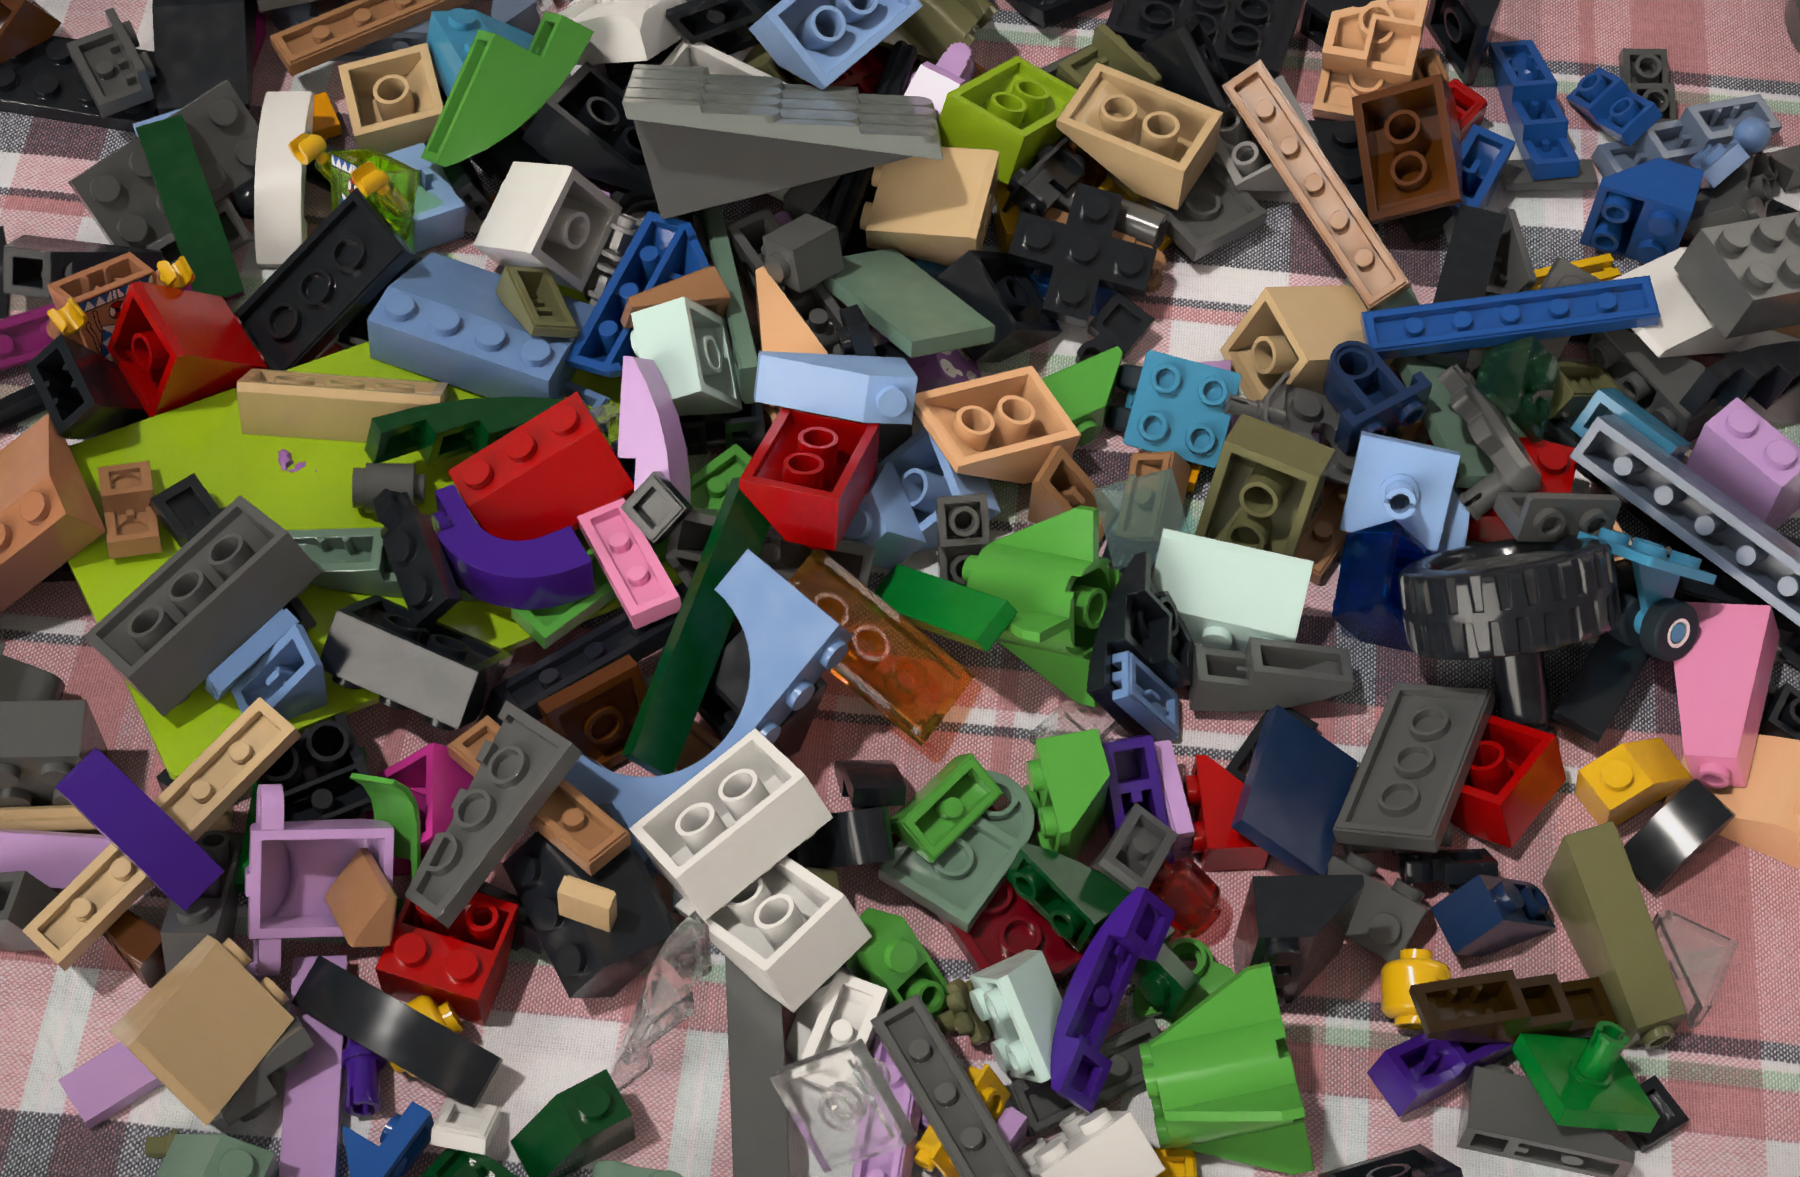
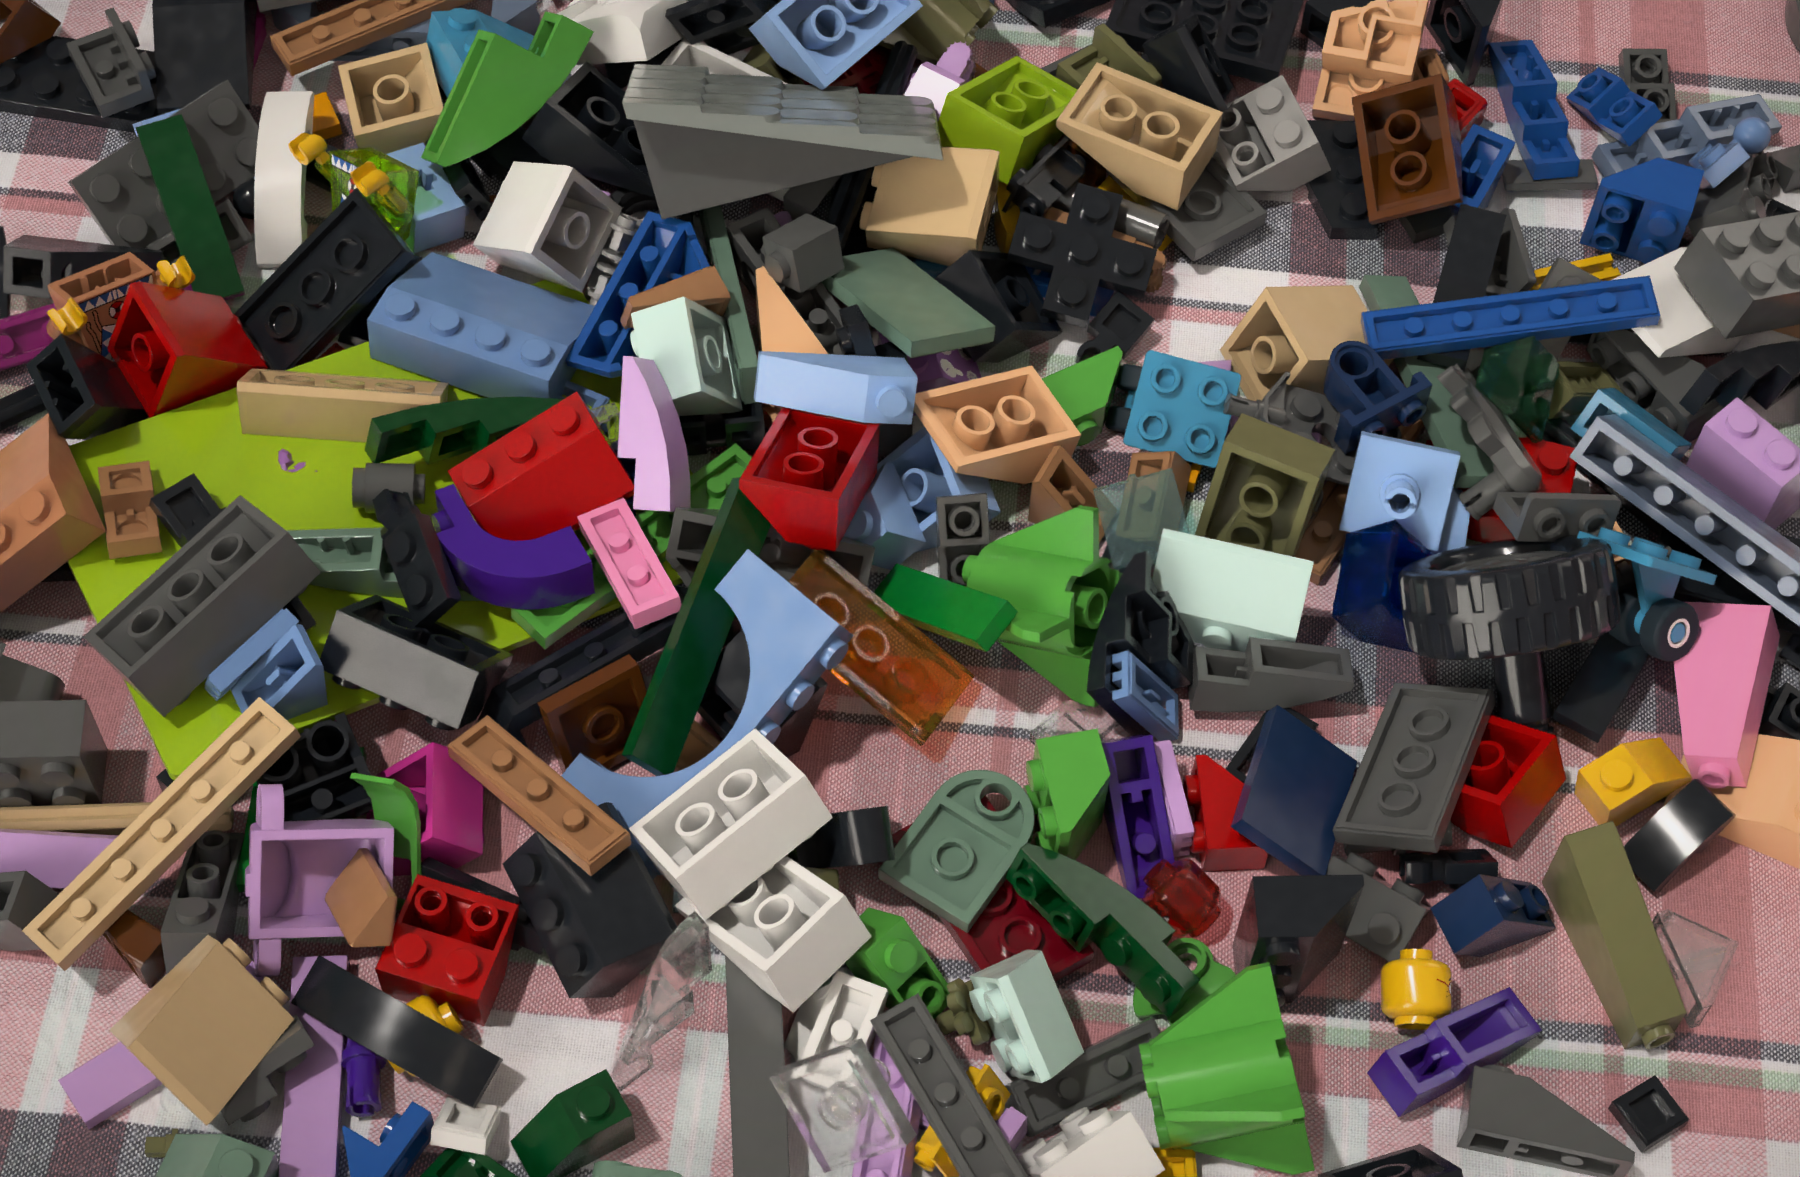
dark purple slope [55,747,224,911] -> none
dark grey wing [404,700,583,928] -> none
olive slope [496,266,579,338] -> none
tan tile [557,875,617,932] -> none
tile [620,471,693,544] -> none
black slope [834,760,906,808] -> none
bright green slope [890,753,1004,863] -> none
dark purple slope [1050,887,1176,1113] -> none
dark grey slope [1089,803,1179,893] -> none
tile [1222,59,1412,311] -> none
dark brown slope [1409,970,1618,1043] -> none
green tile [1512,1021,1660,1133] -> none

